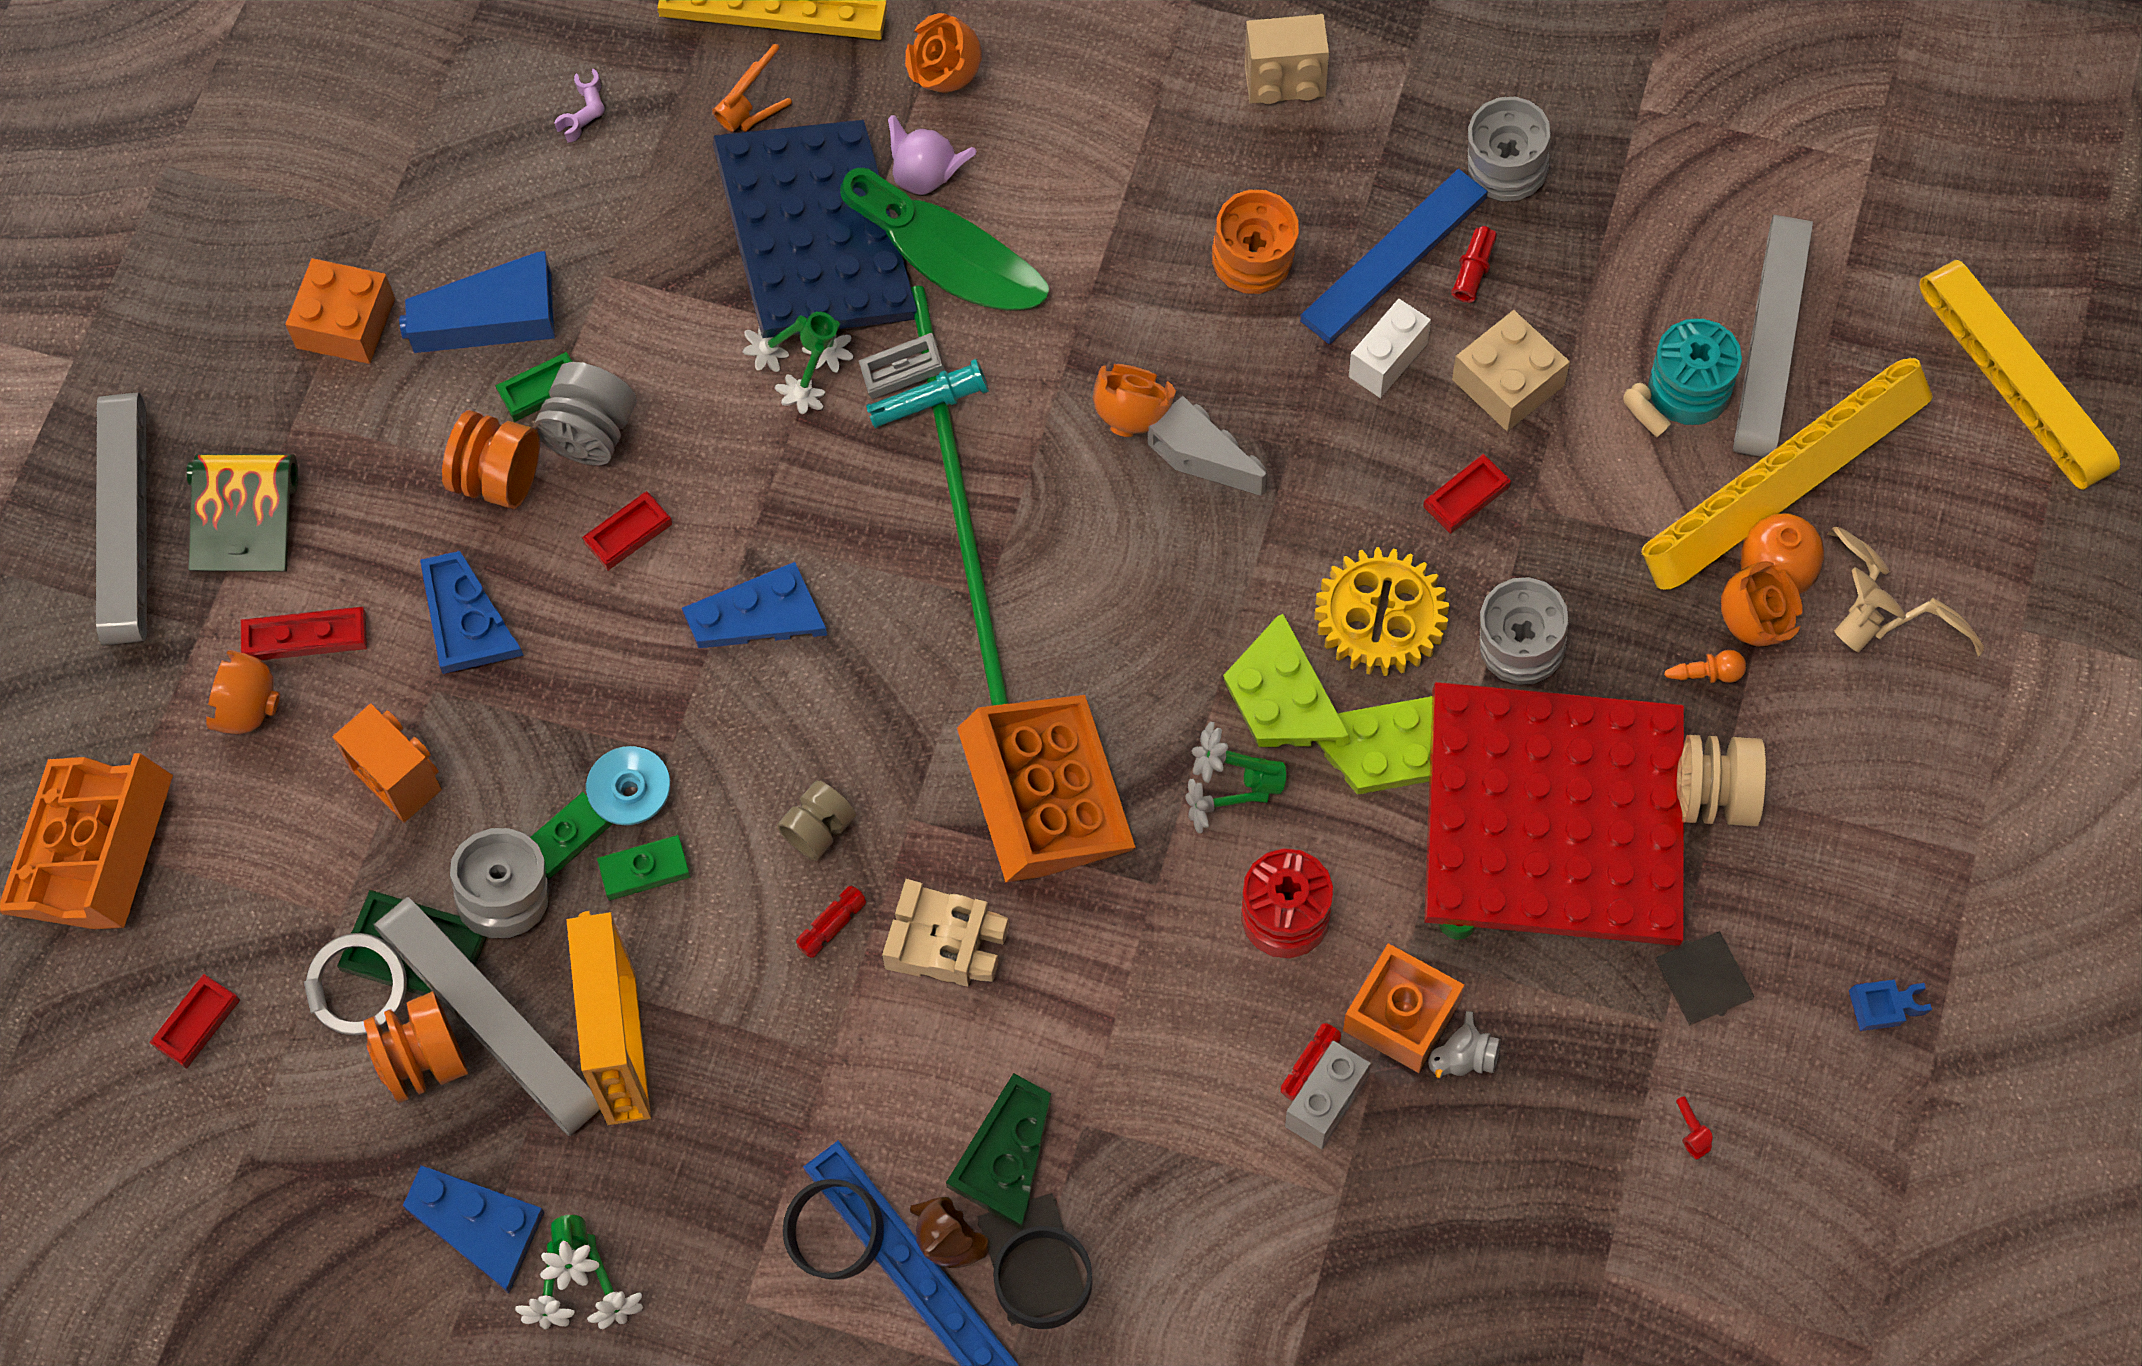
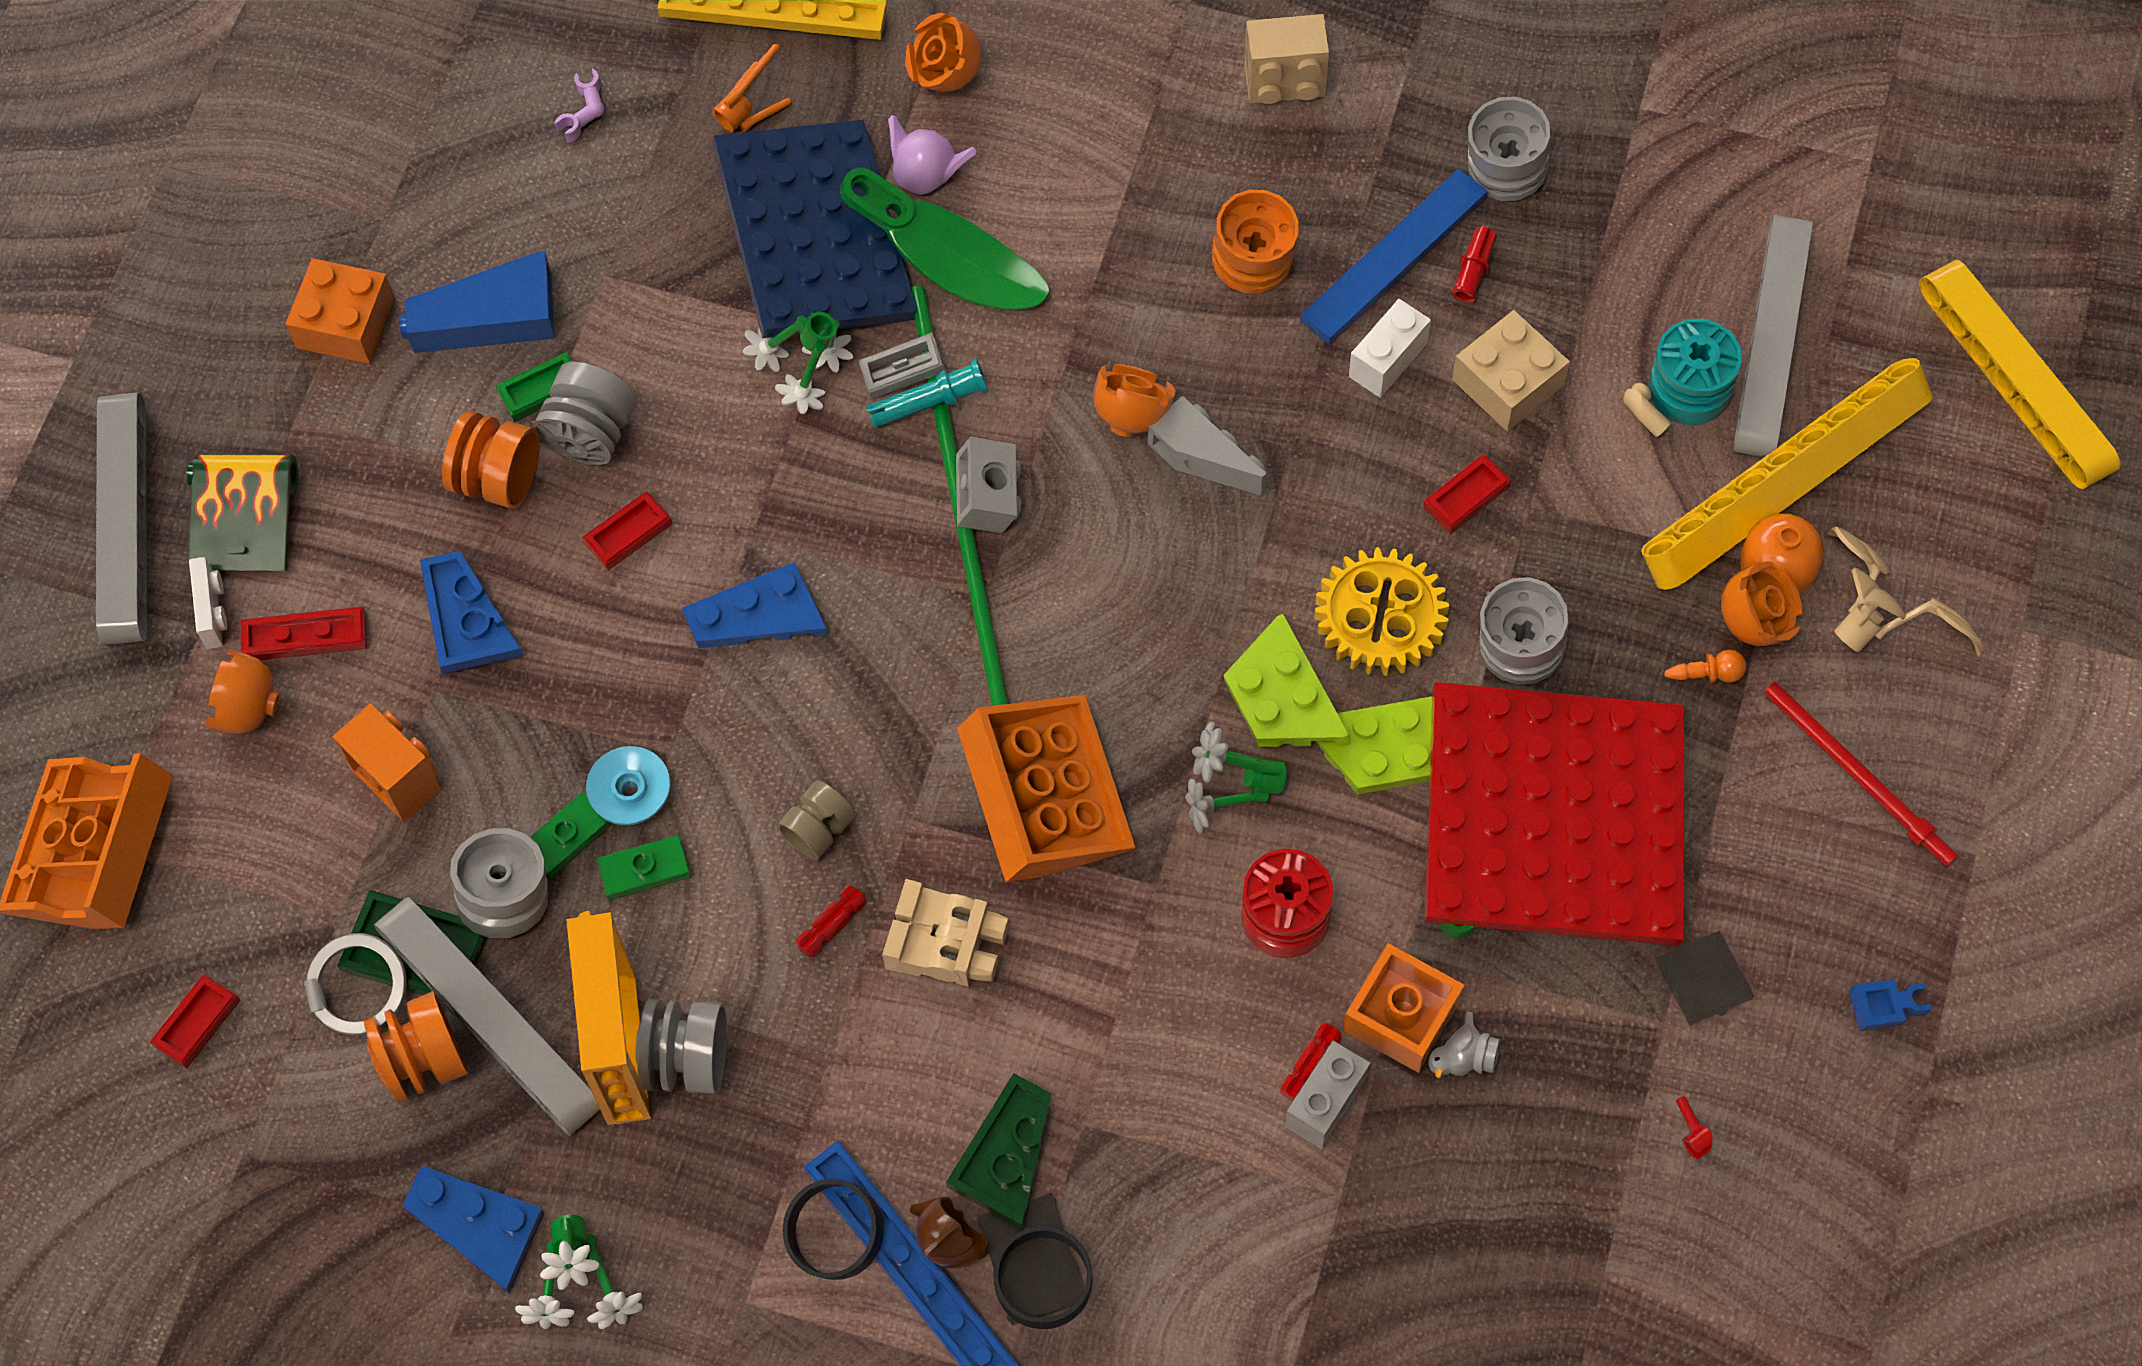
tan wheel [1677,735,1766,826] -> none
none -> white plate [189,557,227,649]
none -> light grey wheel [636,998,727,1095]
none -> light grey brick [956,436,1021,533]
none -> red bar [1764,682,1959,868]

